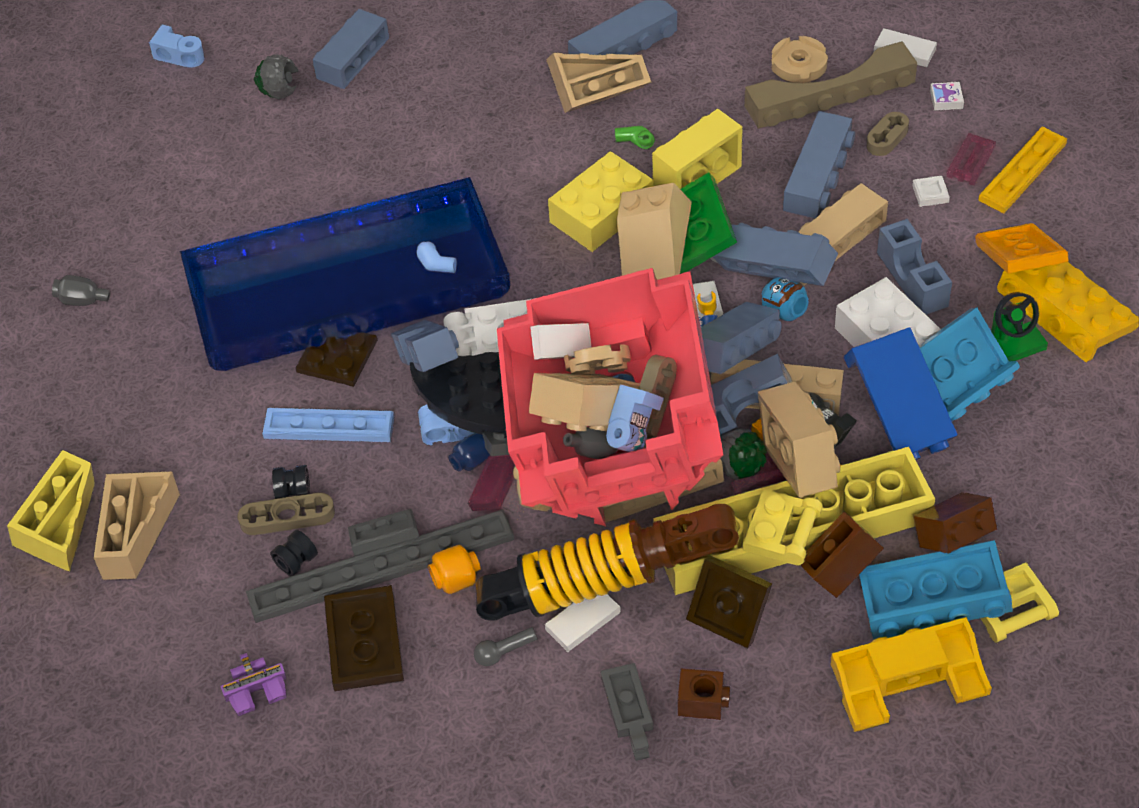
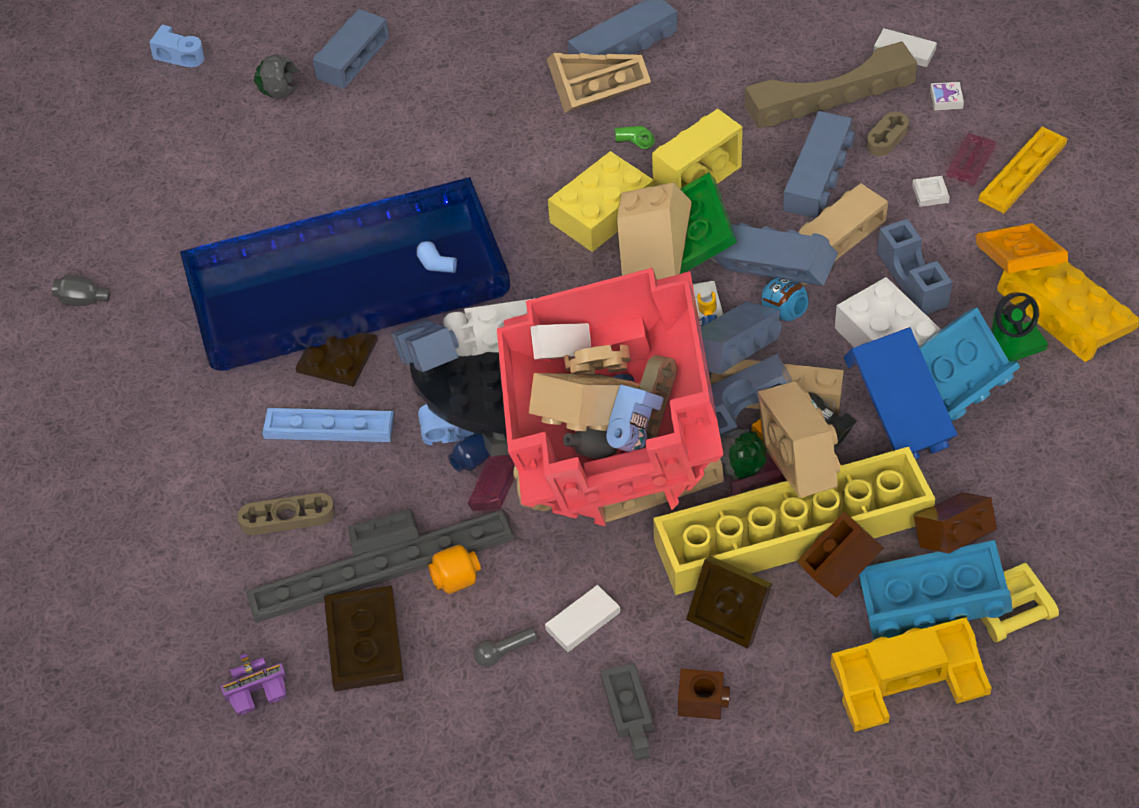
light yellow wedge [7,450,95,572] -> none
tan wedge [94,472,180,580] -> none
black wheel [270,530,318,577] -> none
black wheel [272,465,310,499] -> none
piece [475,504,739,621] -> none
light yellow plate [743,489,823,565] -> none
tan plate [771,36,828,83] -> none

